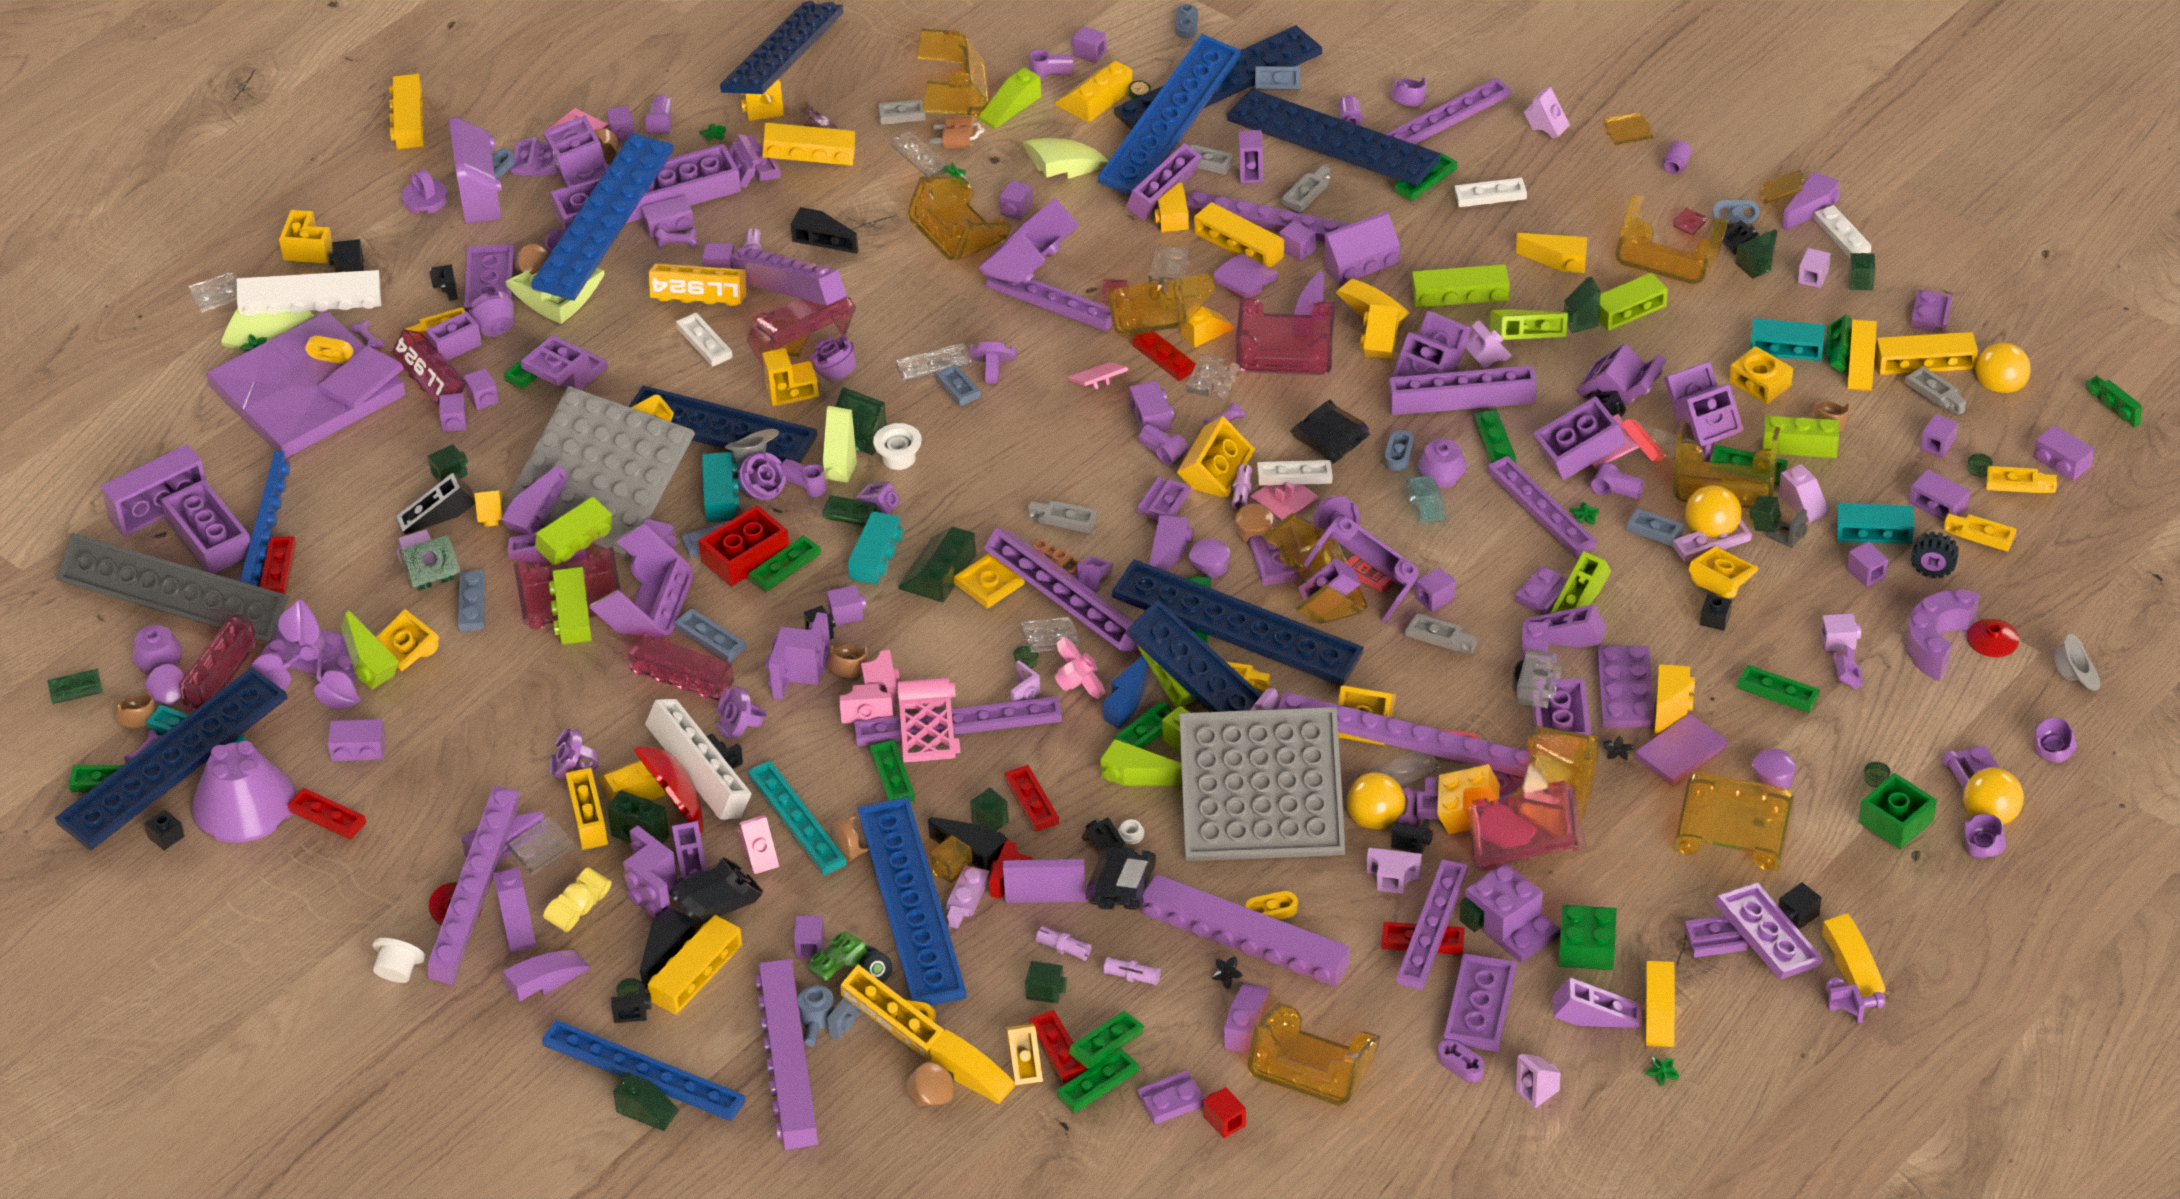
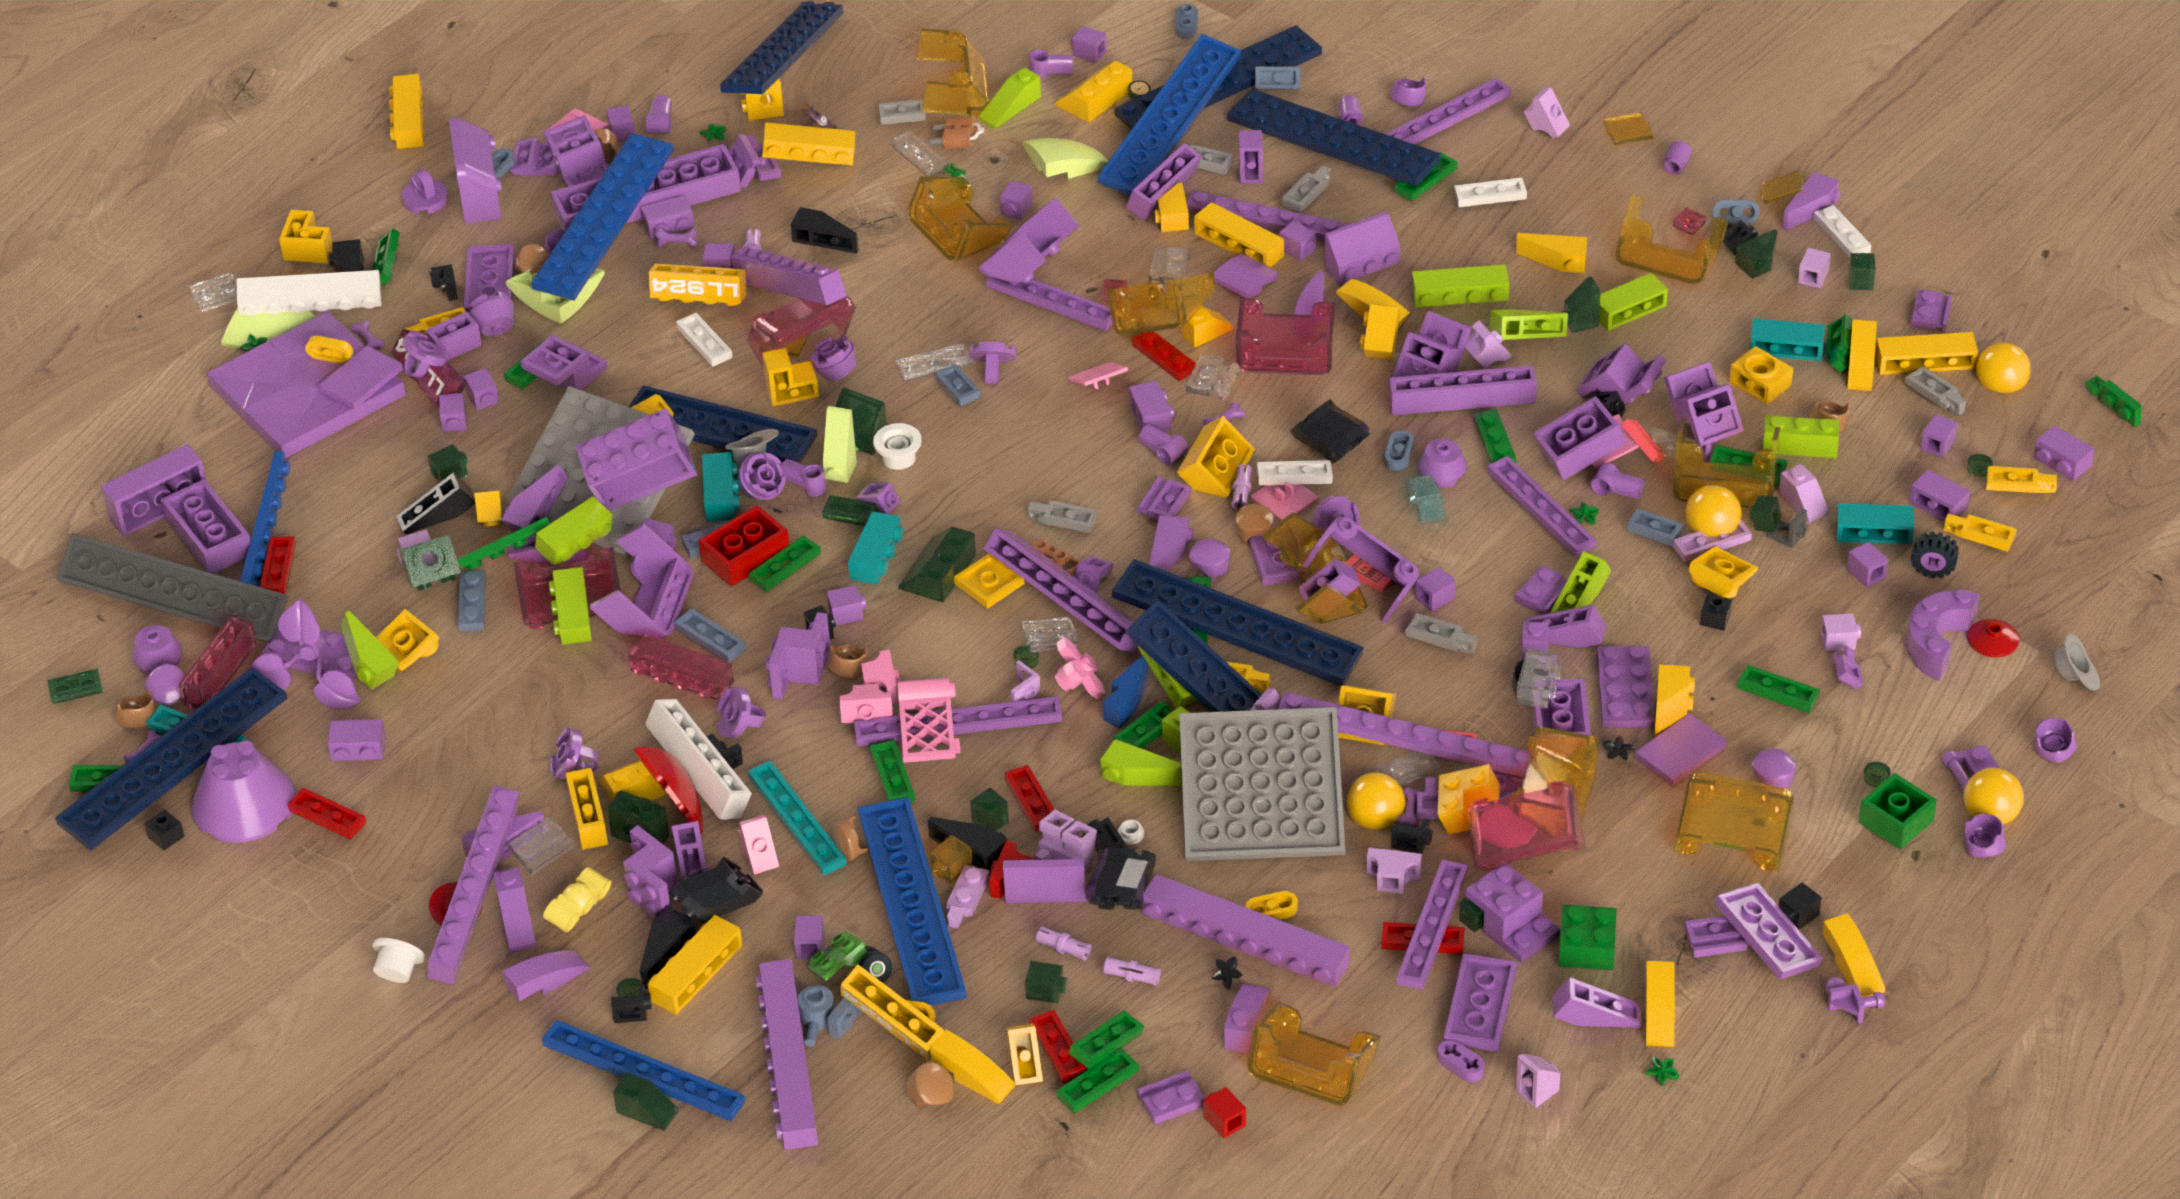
none -> green plate [372,228,400,285]
none -> medium lavender tile [402,331,449,378]
none -> green plate [457,517,552,571]
none -> medium lavender hose [575,408,697,511]
none -> lavender hips [1033,810,1097,872]

